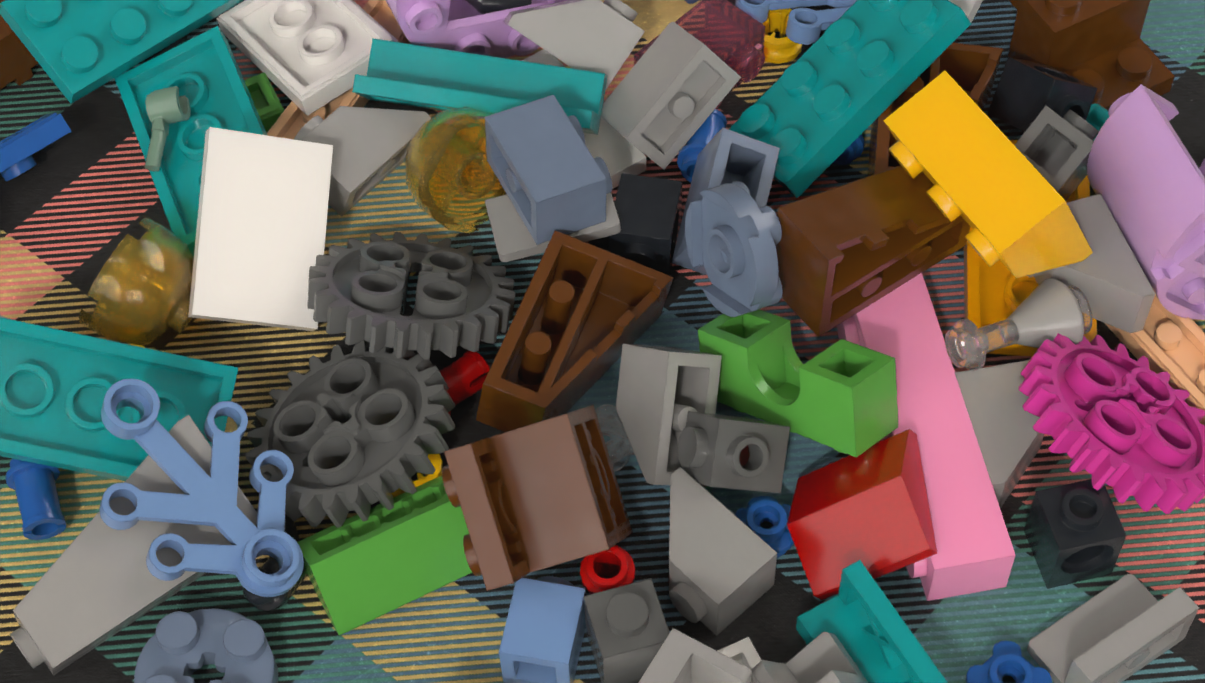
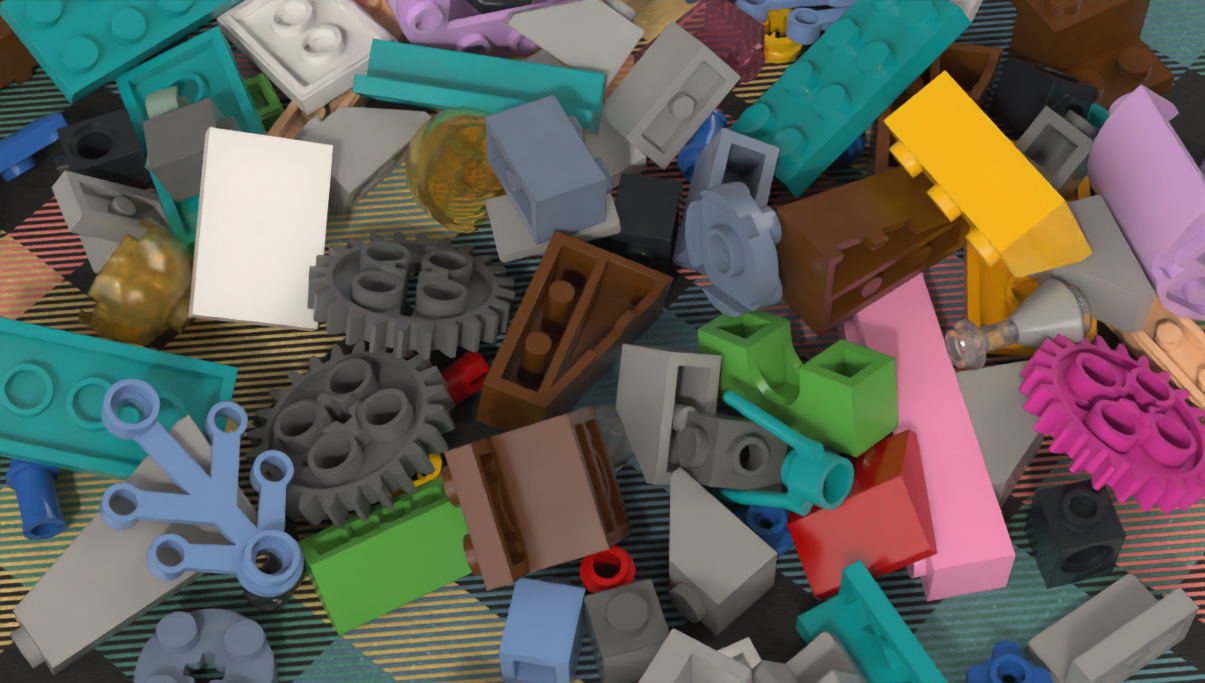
none -> light grey slope [52,171,177,274]
none -> black brick [53,107,154,190]
none -> dark grey brick [142,97,242,202]
none -> teal plant [717,391,854,516]

